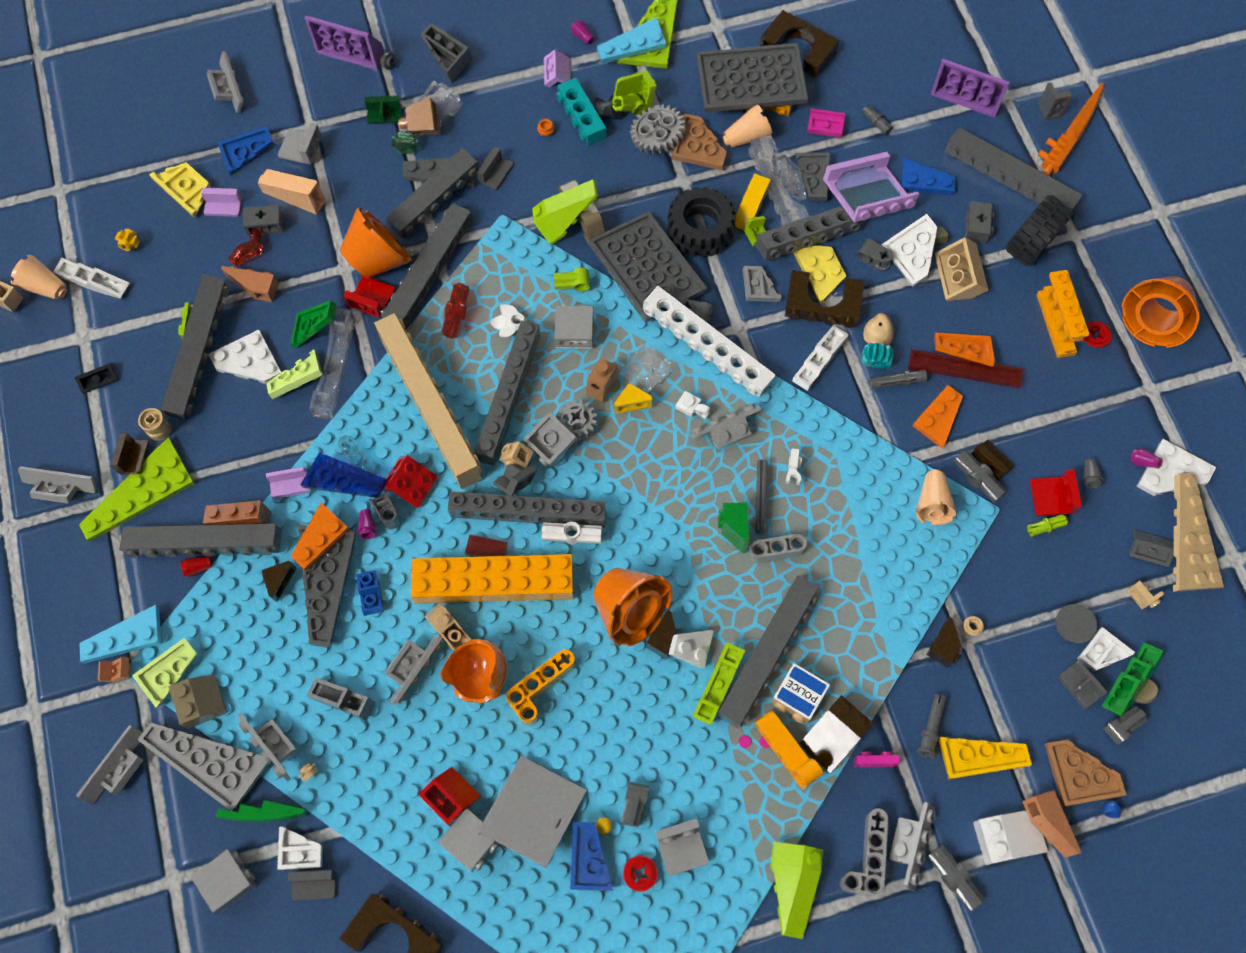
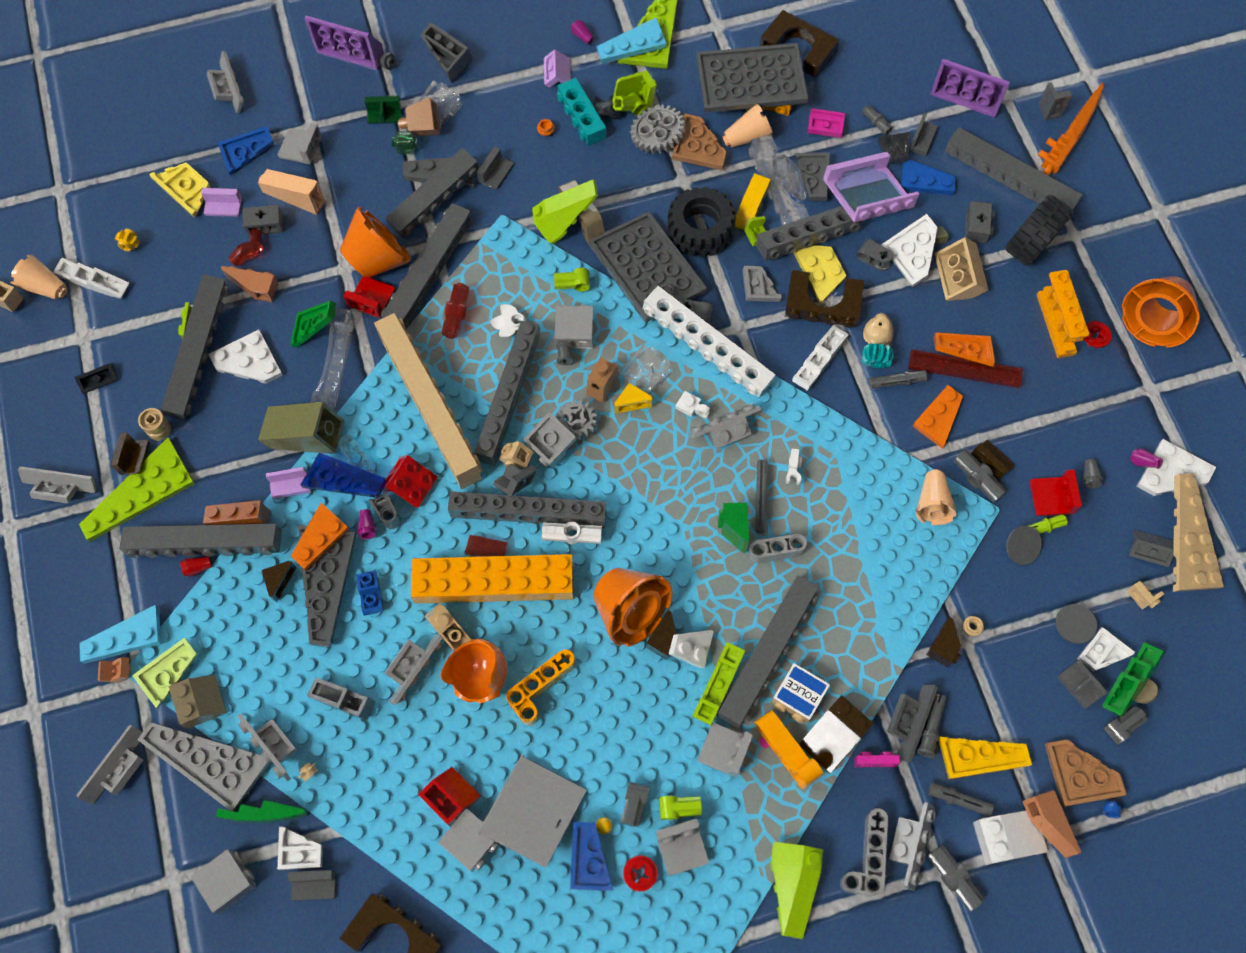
yellowish green wing [266,349,323,399] -> none
none -> olive slope [258,402,345,454]
none -> dark grey bush [556,341,573,365]
none -> lime piece [659,796,702,820]
none -> light grey bracket [698,723,753,778]
none -> clear smoke wing [878,132,910,164]
none -> dark grey bracket [887,685,938,762]
none -> dark grey panel [909,113,937,156]
none -> dark grey pin [928,782,994,817]
none -> dark grey piece [1006,525,1042,565]

